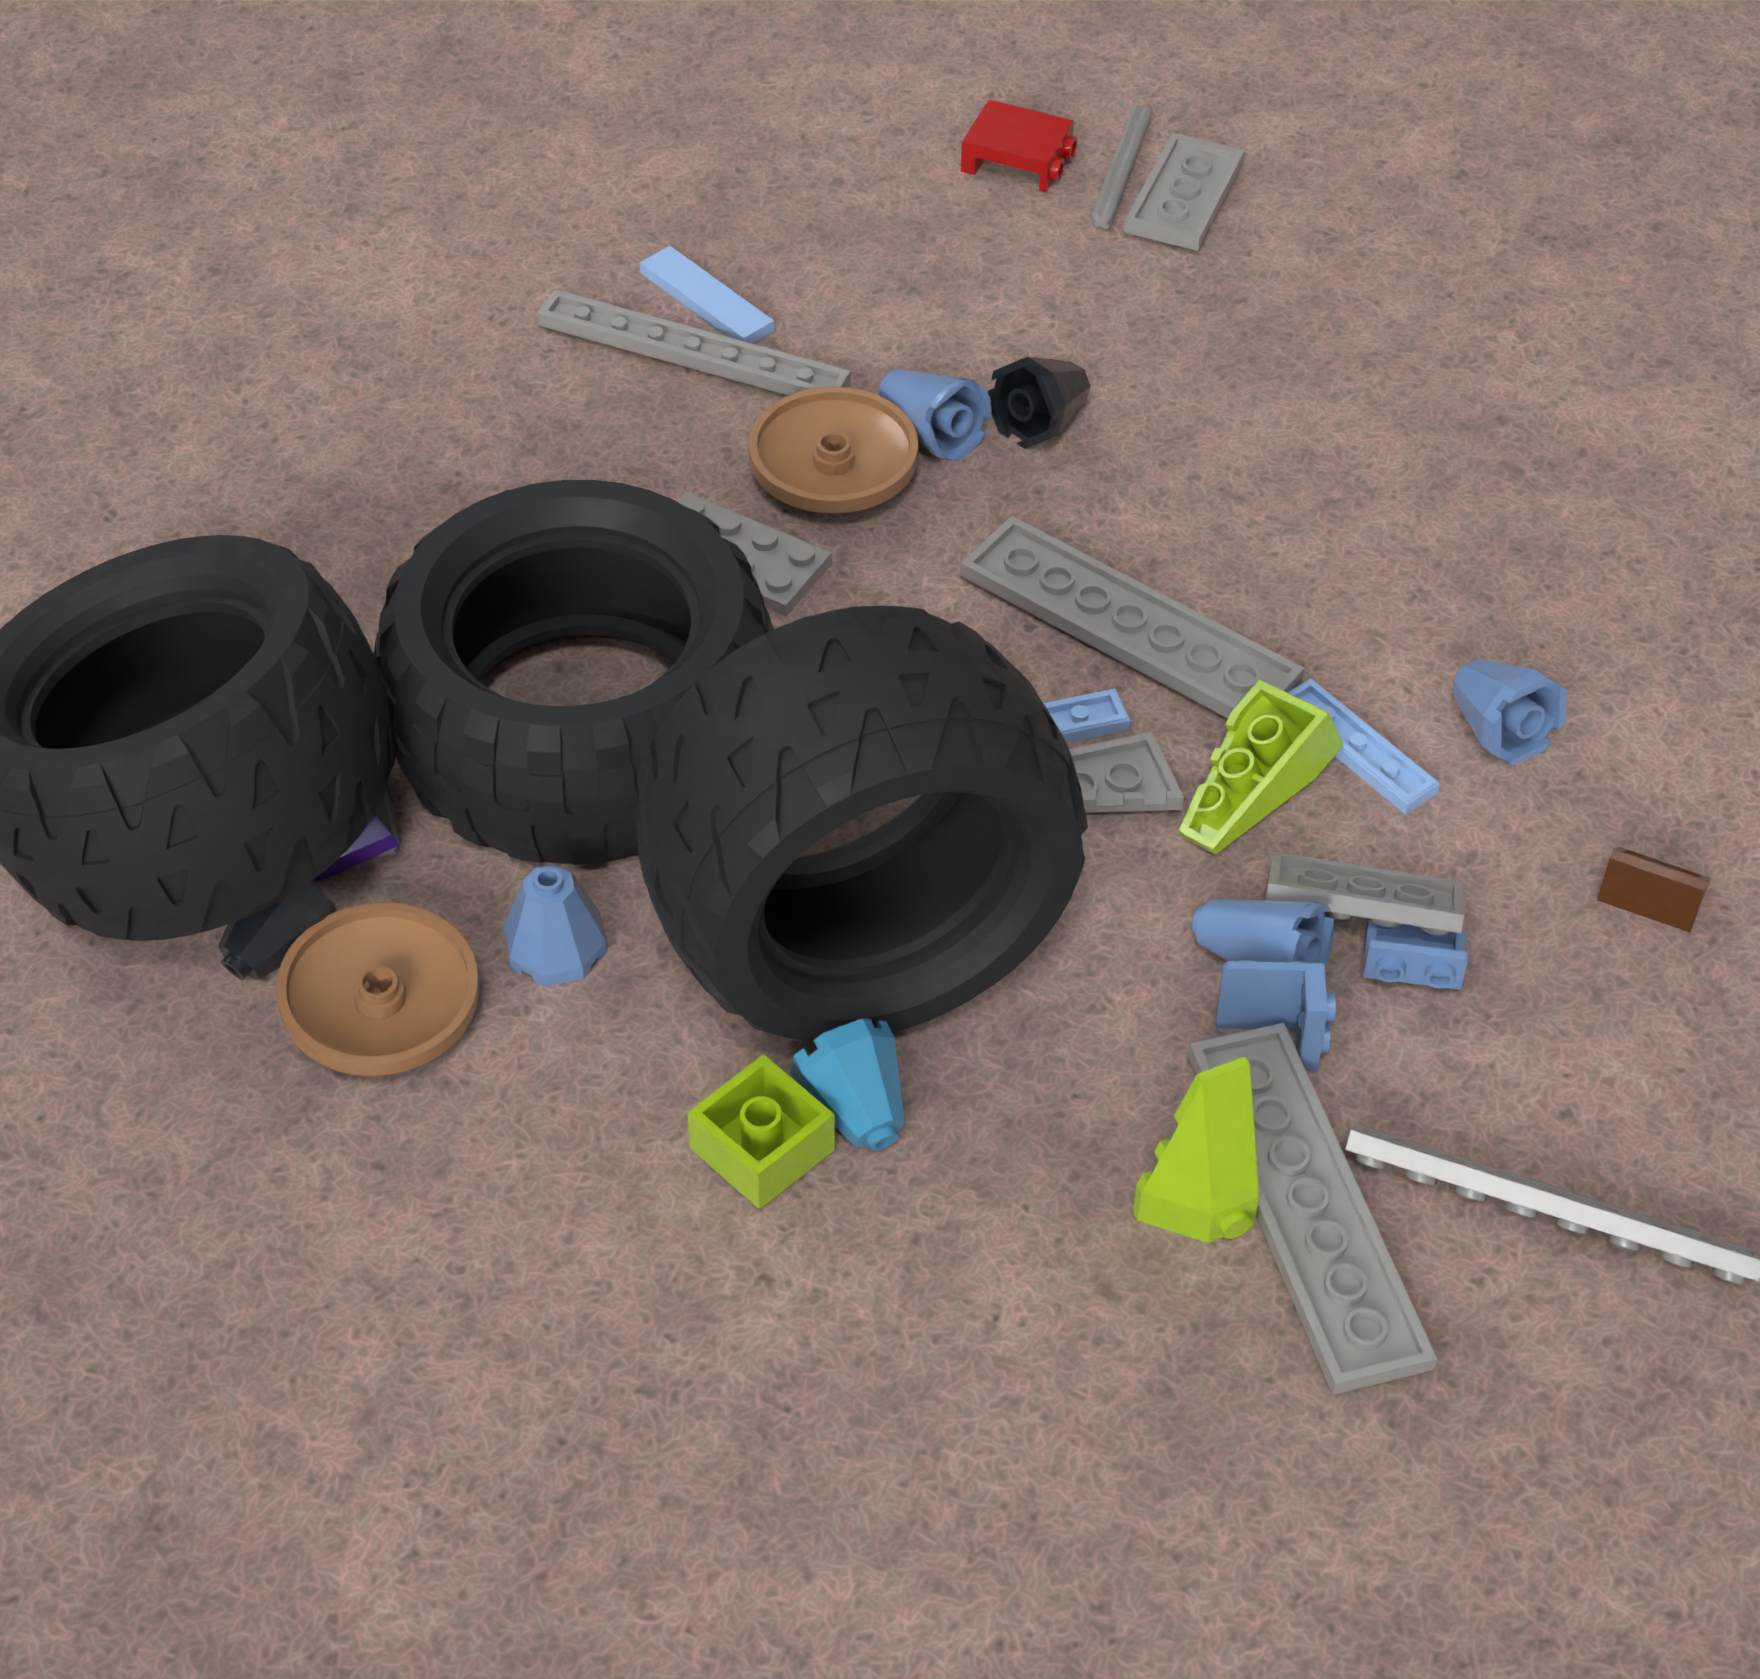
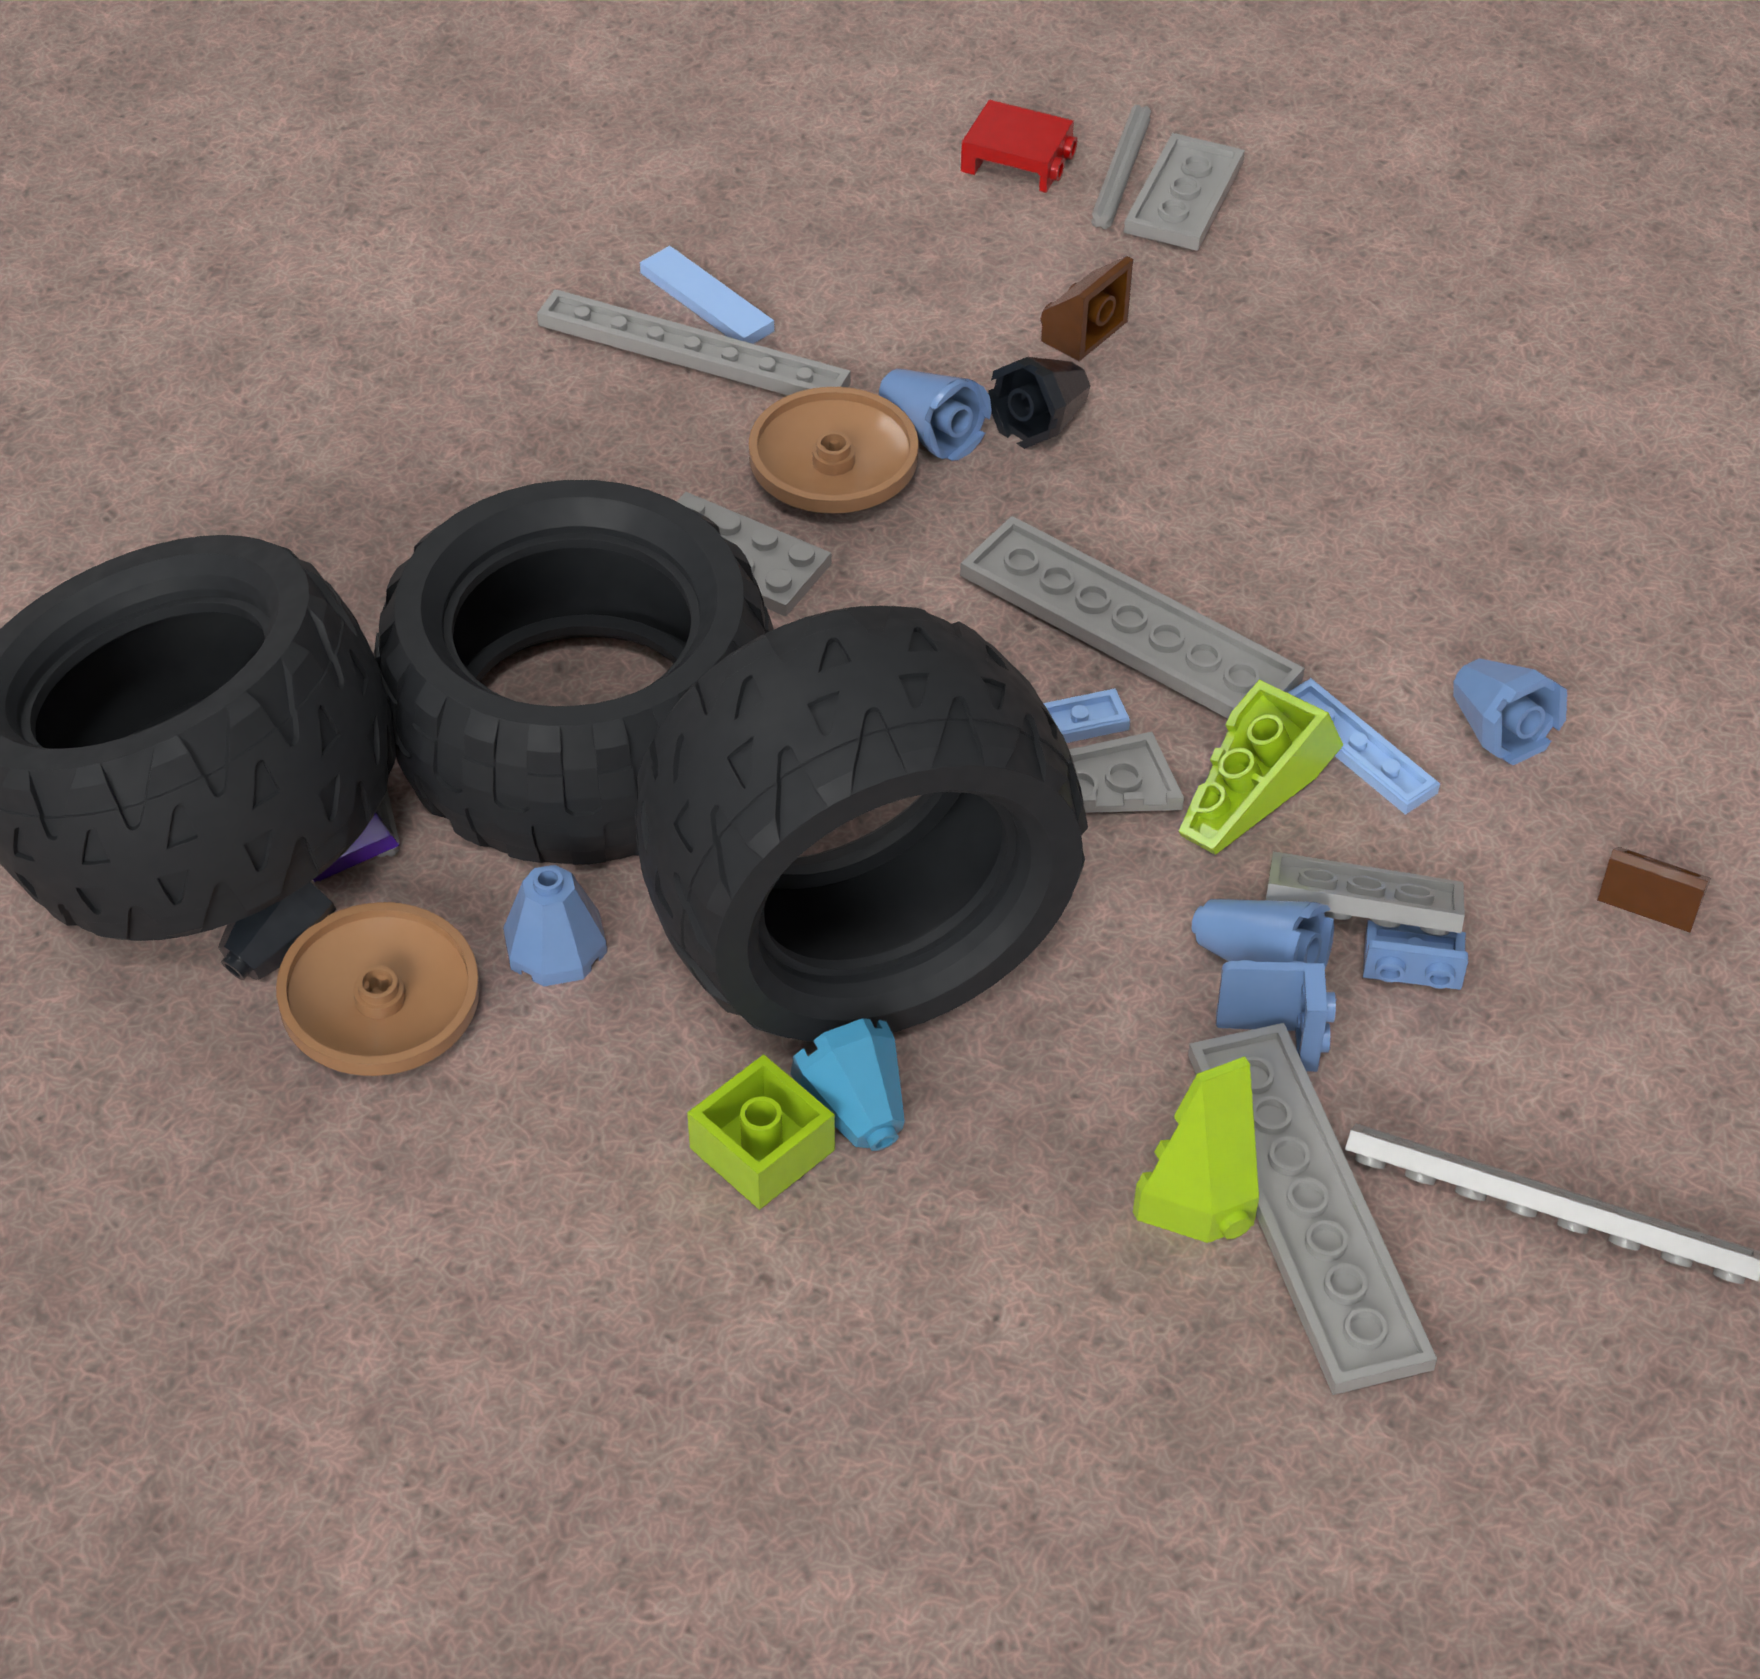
none -> reddish brown slope [1040,256,1133,362]

